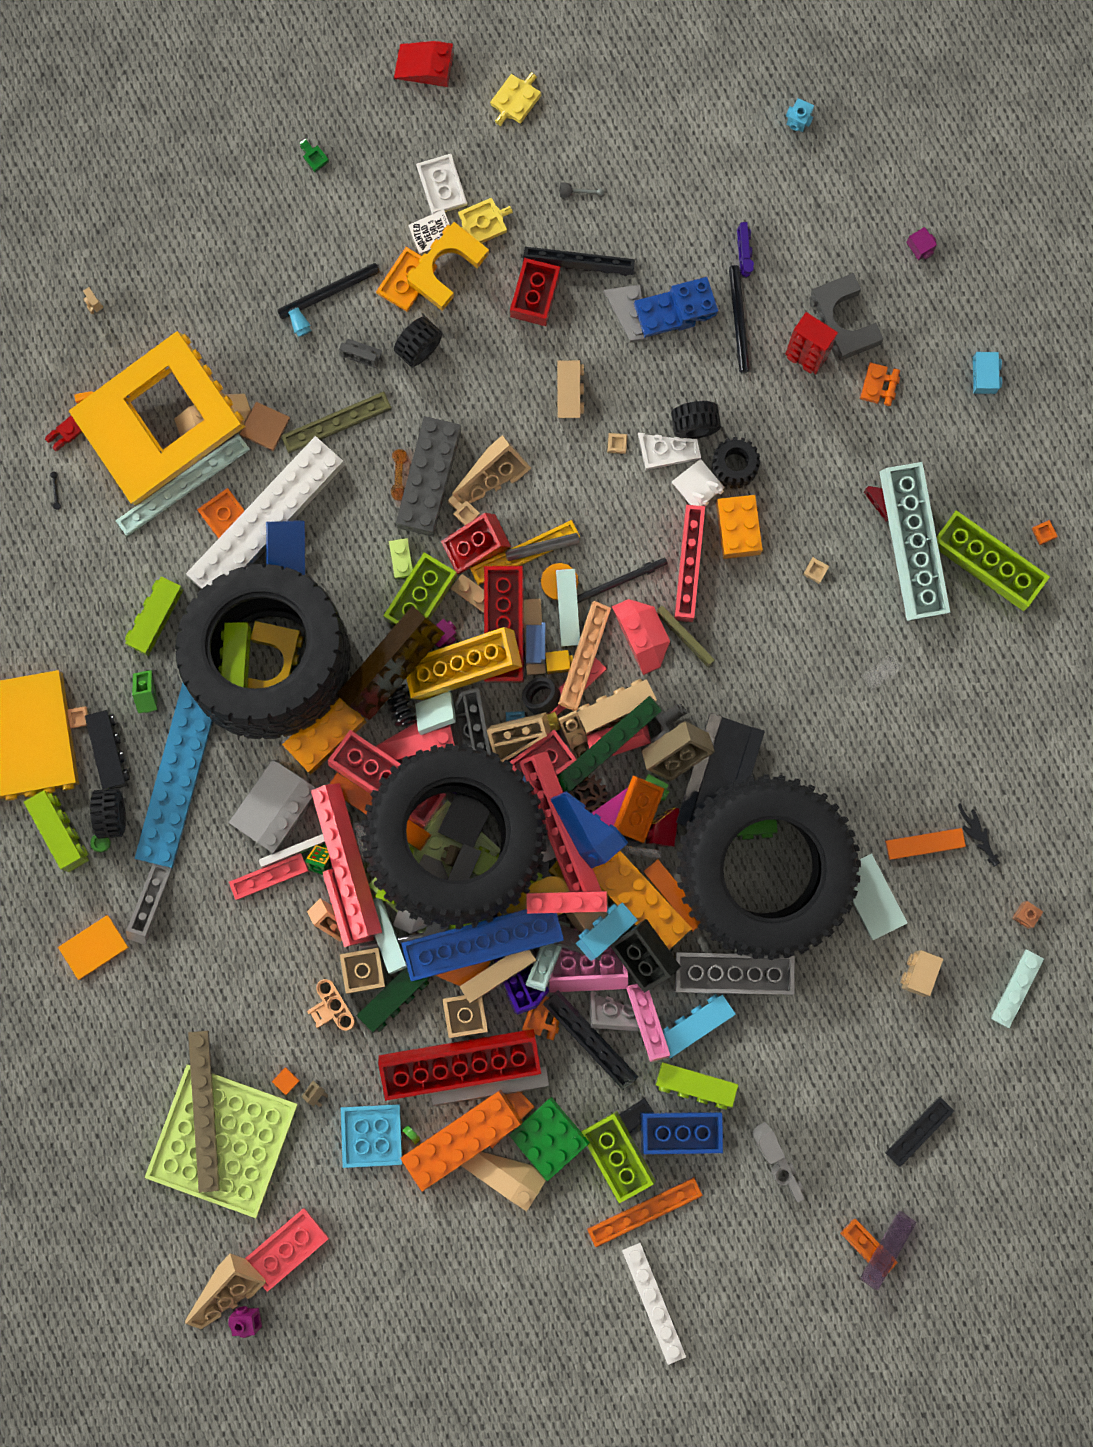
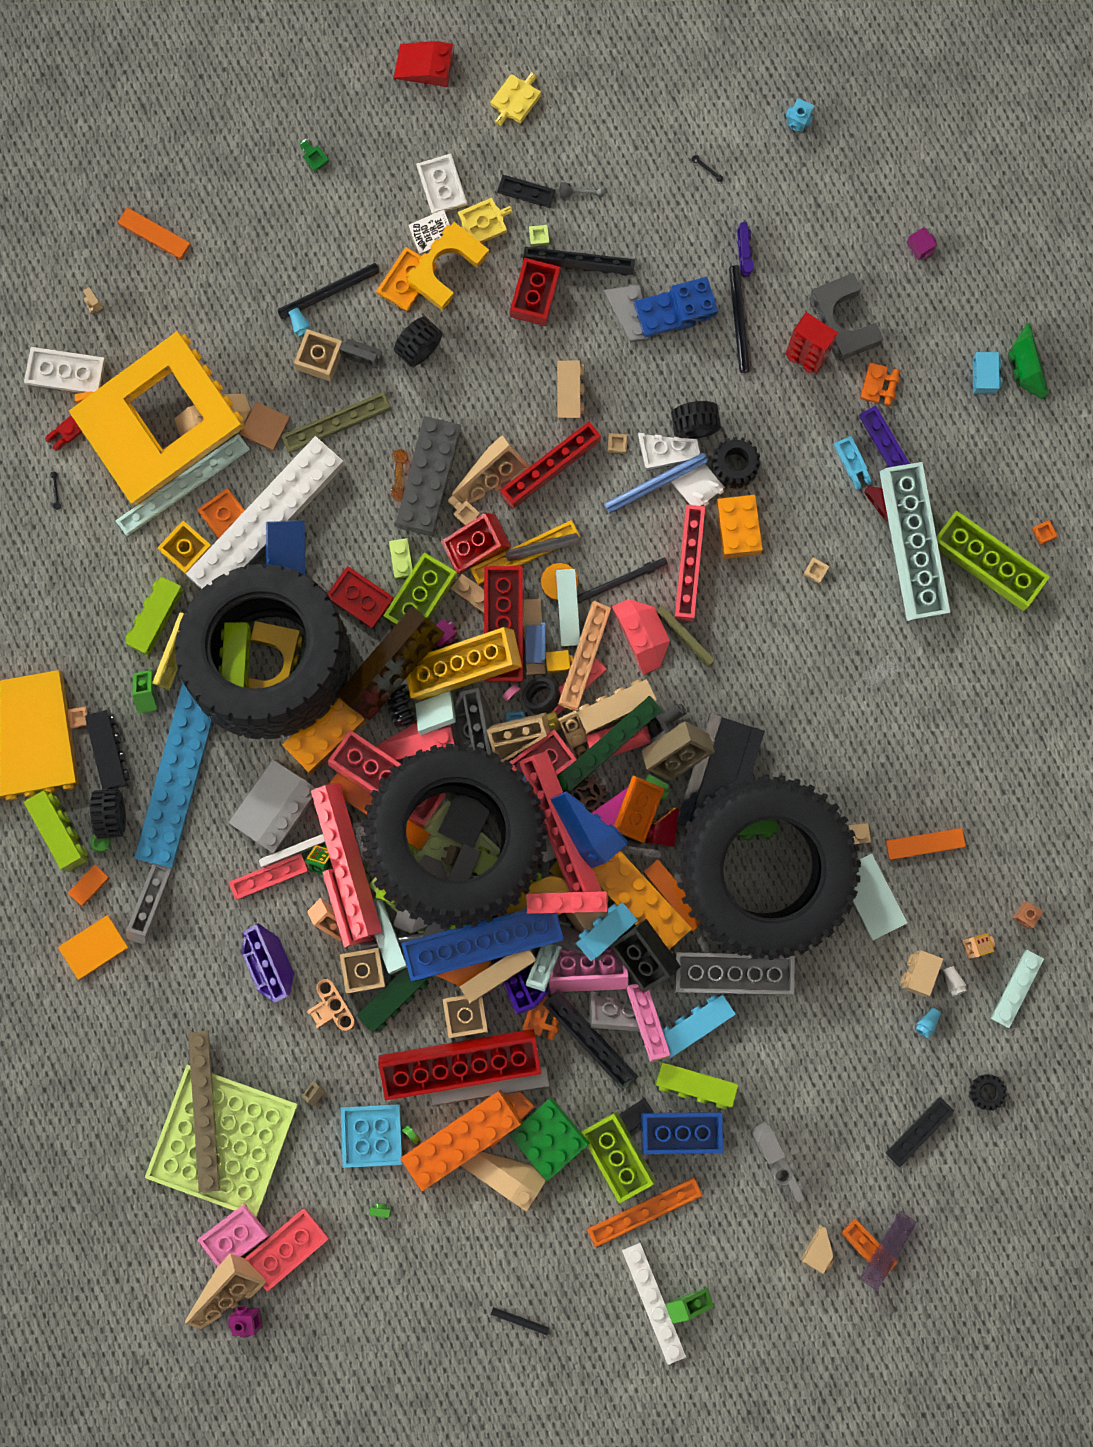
orange tile [272,1067,300,1095] -> none
black piece [958,803,1000,867] -> none
none -> white plate [24,347,106,393]
none -> orange tile [68,864,109,906]
none -> orange tile [117,207,191,260]
none -> light yellow tile [152,613,184,691]
none -> yellow brick [157,521,211,576]
none -> bright pink tile [198,1203,269,1267]
none -> dark purple wedge [242,923,294,1003]
none -> tan brick [294,329,343,382]
none -> red plate [328,566,394,629]
none -> bright green plate [369,1203,391,1218]
none -> black bar [490,1307,549,1335]
none -> black tile [497,175,556,208]
none -> red brick [500,421,601,510]
none -> bright pink tile [502,684,521,702]
none -> yellowish green plate [529,225,549,247]
none -> medium blue axle [605,453,708,513]
none -> bright green slope [665,1287,714,1324]
none -> black hinge [692,155,723,182]
none -> tan slope [800,1225,834,1274]
none -> medium azure hinge [834,436,872,490]
none -> tan plate [848,823,871,844]
none -> dark purple plate [859,406,910,468]
none -> medium azure cone [915,1008,941,1038]
none -> white cone [943,966,967,997]
none -> light nougat slope [963,933,995,959]
none -> black tyre [969,1074,1007,1110]
none -> green wedge [1008,323,1049,399]

